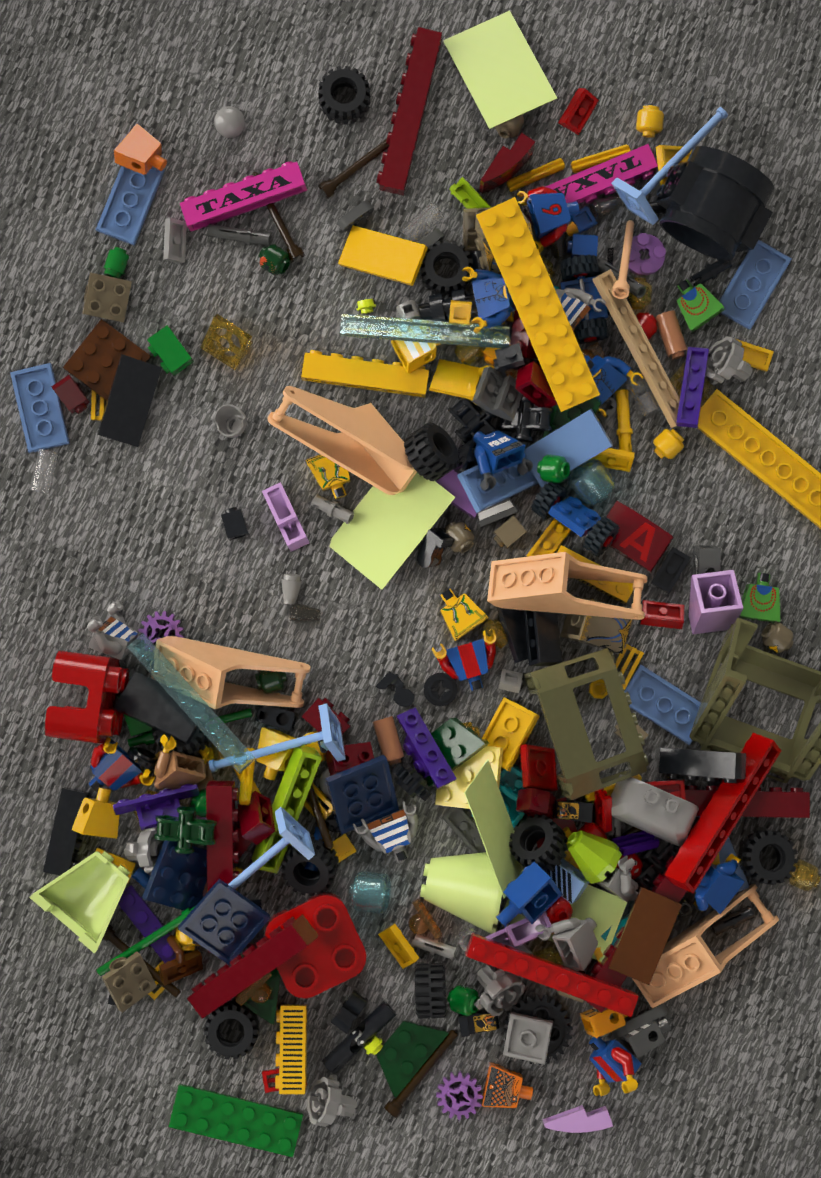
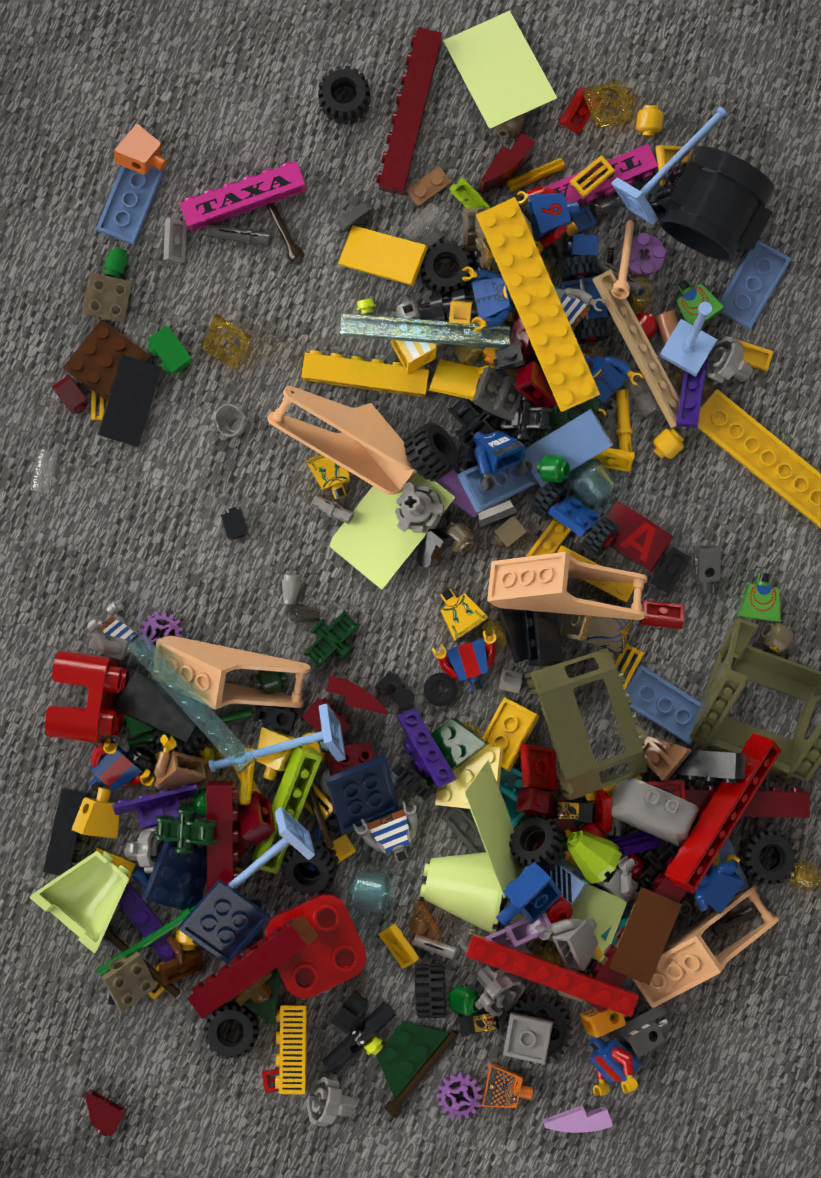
medium blue tile [10,363,70,453] -> none
green plate [169,1084,303,1157] -> none
light grey hair [214,106,245,138] -> none
dark green head [259,244,290,275] -> none
lavender slope [262,482,309,552] -> none
dark brown piece [318,139,389,199] -> none
nougat brick [373,716,405,765] -> none
yellow axle [571,144,630,173] -> none
yellow tile [589,679,608,699] -> none
lavender slope [688,570,743,634] -> none
black pin [690,260,732,287] -> none
none -> dark red slope [85,1089,127,1136]
none -> dark green axle [303,610,360,669]
none -> dark red slope [326,675,388,715]
none -> light grey piece [395,481,444,533]
none -> medium nougat plate [406,166,451,208]
none -> yellow tile [569,155,615,199]
none -> clear yellow piece [582,80,635,129]
none -> medium nougat wing [642,736,691,781]
none -> light blue tile [659,302,718,377]

